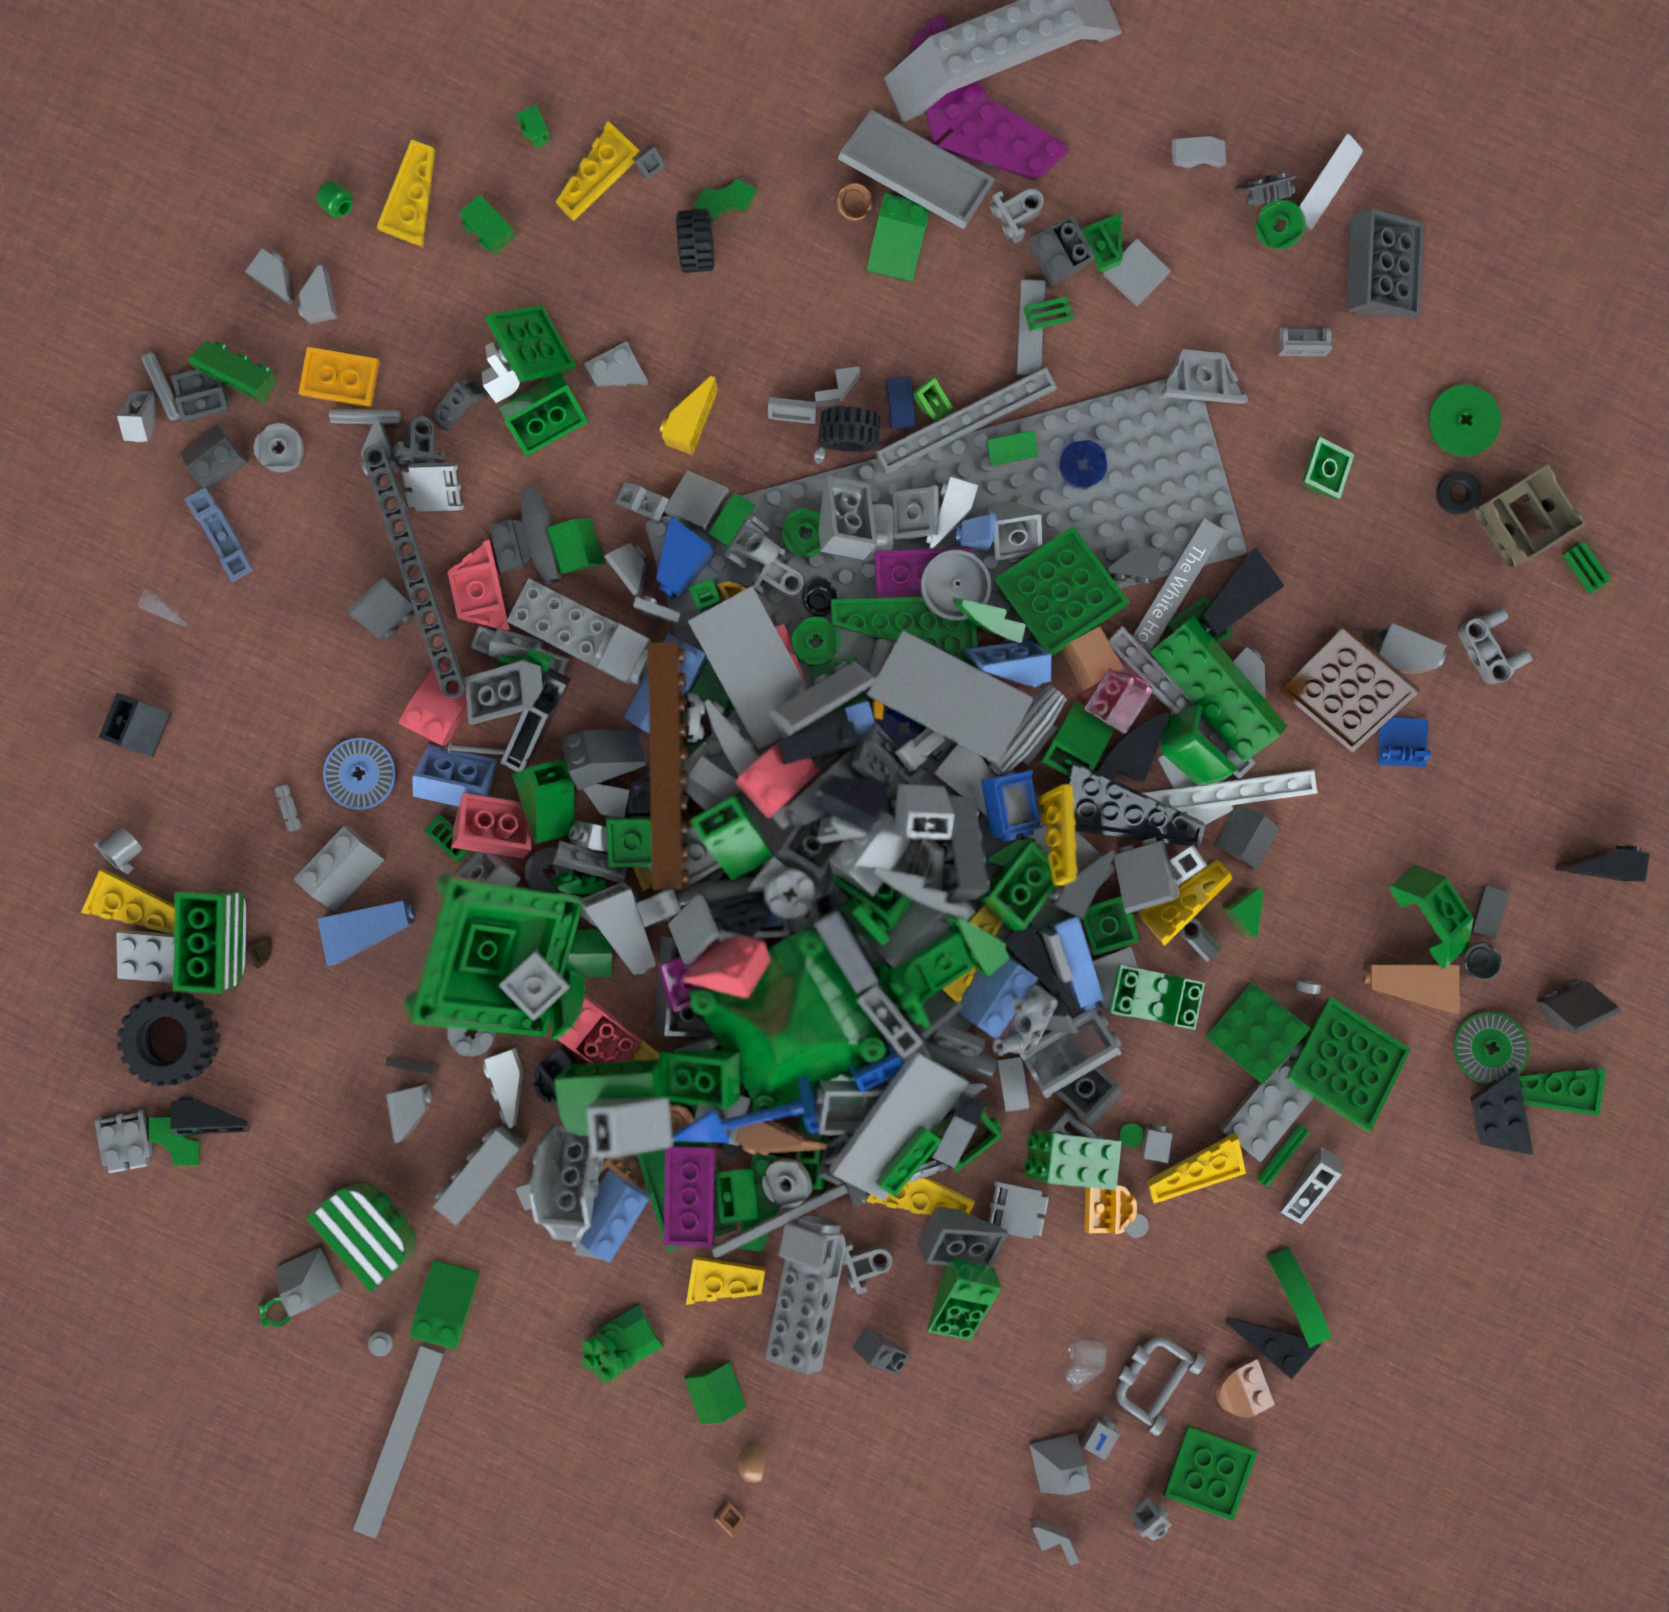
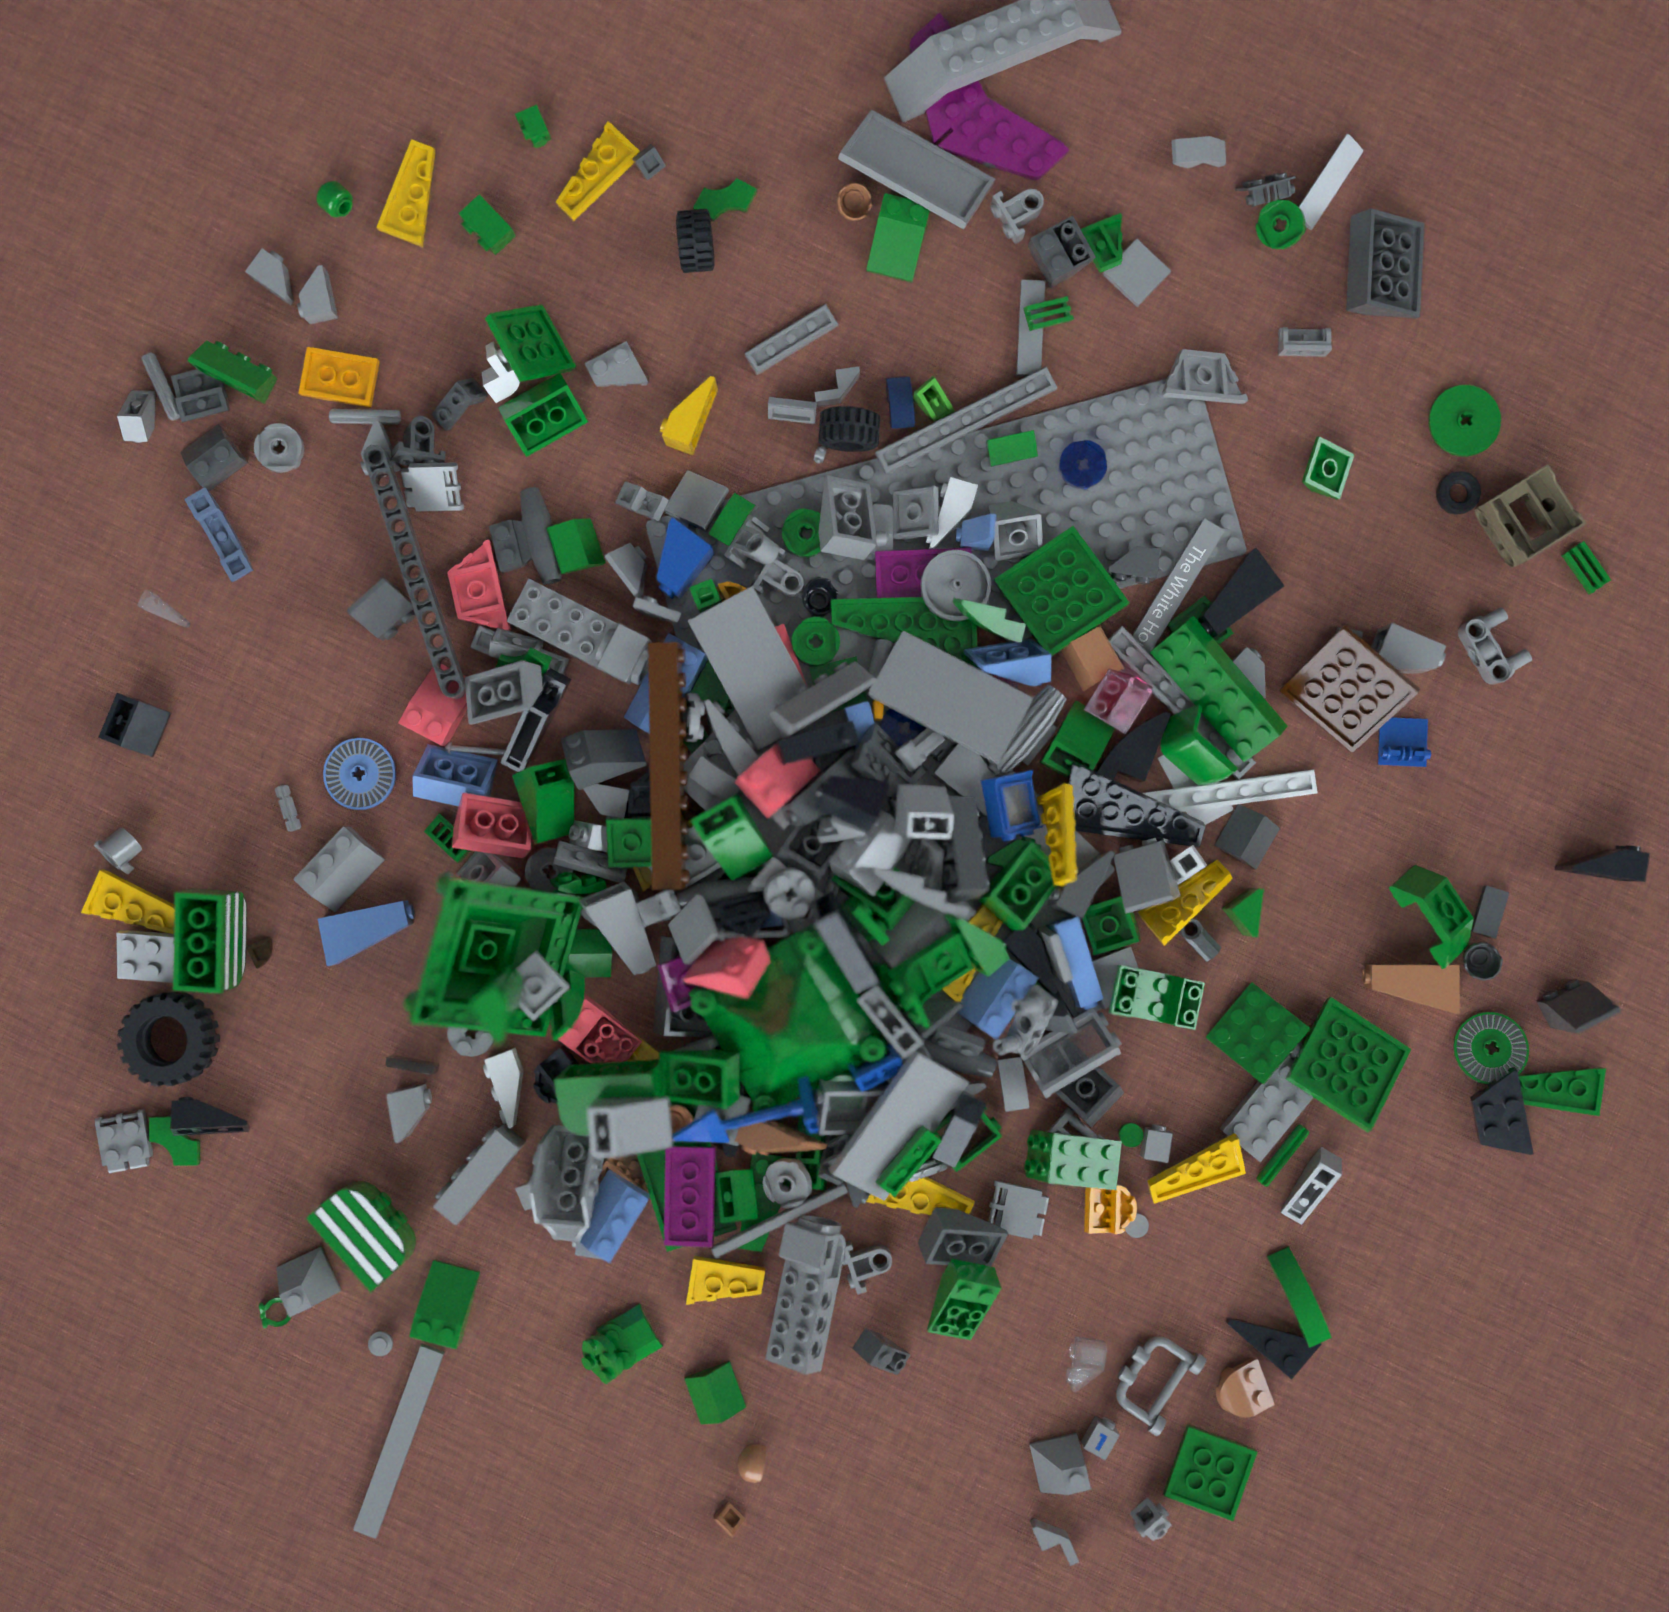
light grey tile [1296,979,1321,994] -> none
none -> green slope [469,964,523,1045]
none -> light grey tile [744,304,838,375]

